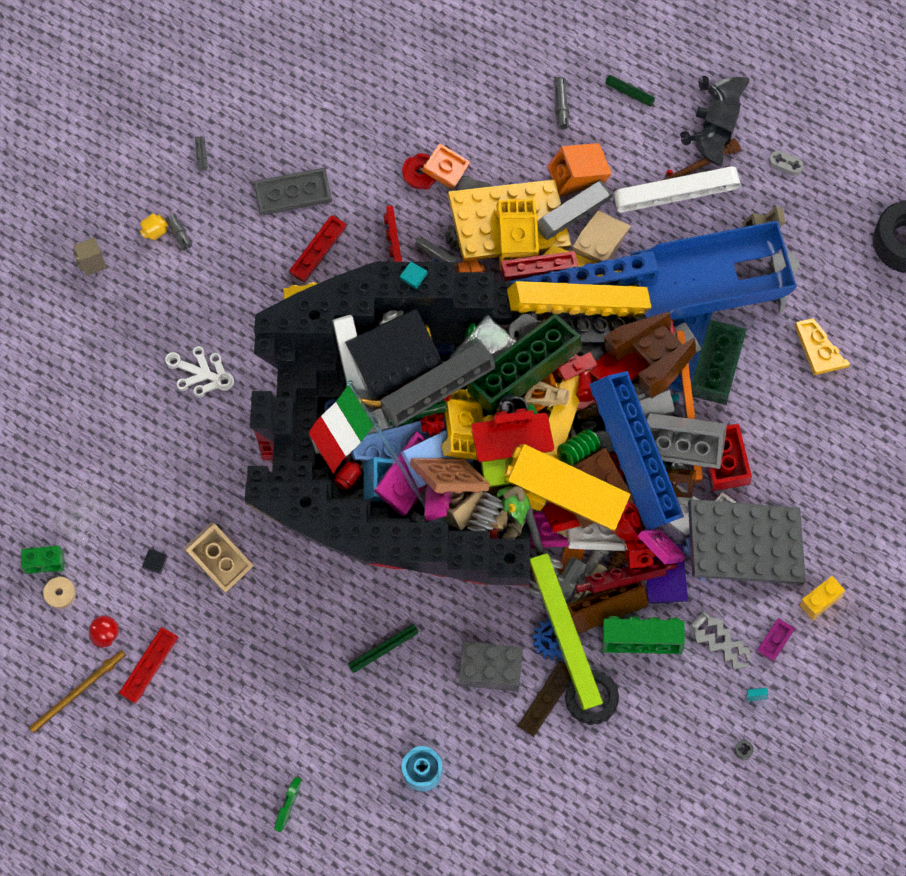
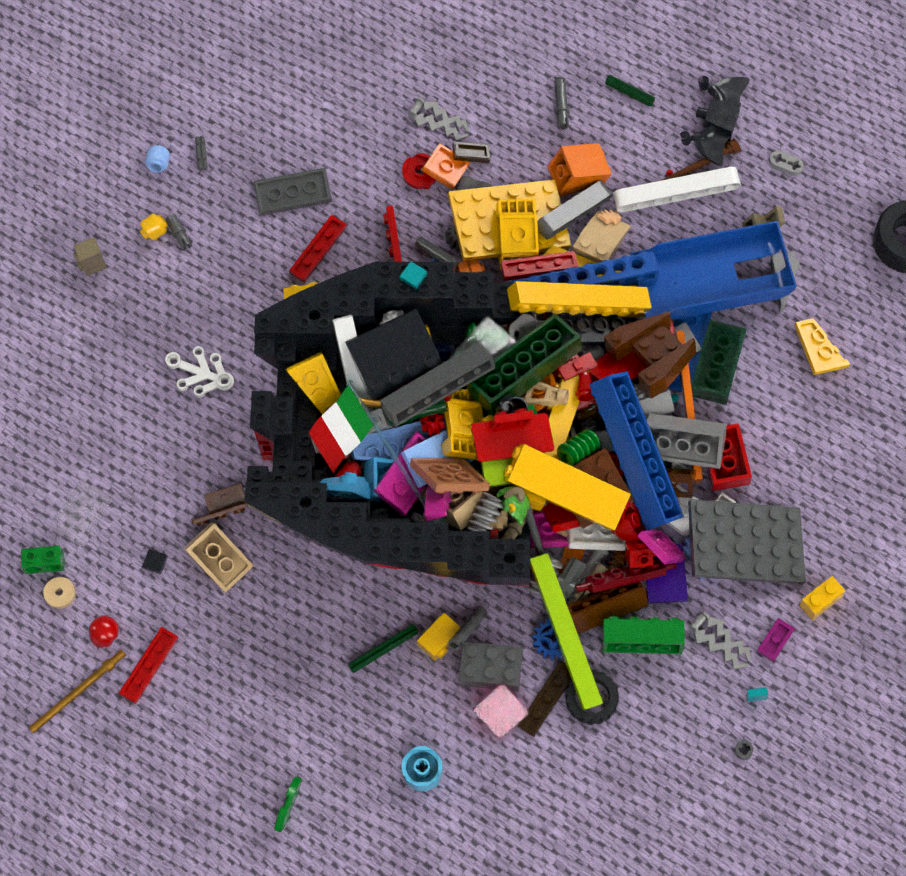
none -> light blue head [145,145,170,173]
none -> reddish brown bracket [191,483,248,526]
none -> yellow wing [286,352,341,414]
none -> dark azure slope [320,472,371,499]
none -> light grey piece [408,97,469,141]
none -> yellow brick [417,613,460,661]
none -> dark grey pin [448,606,487,651]
none -> tile [452,141,490,163]
none -> clear pink tile [473,682,530,739]
none -> light nougat piece [597,209,621,225]

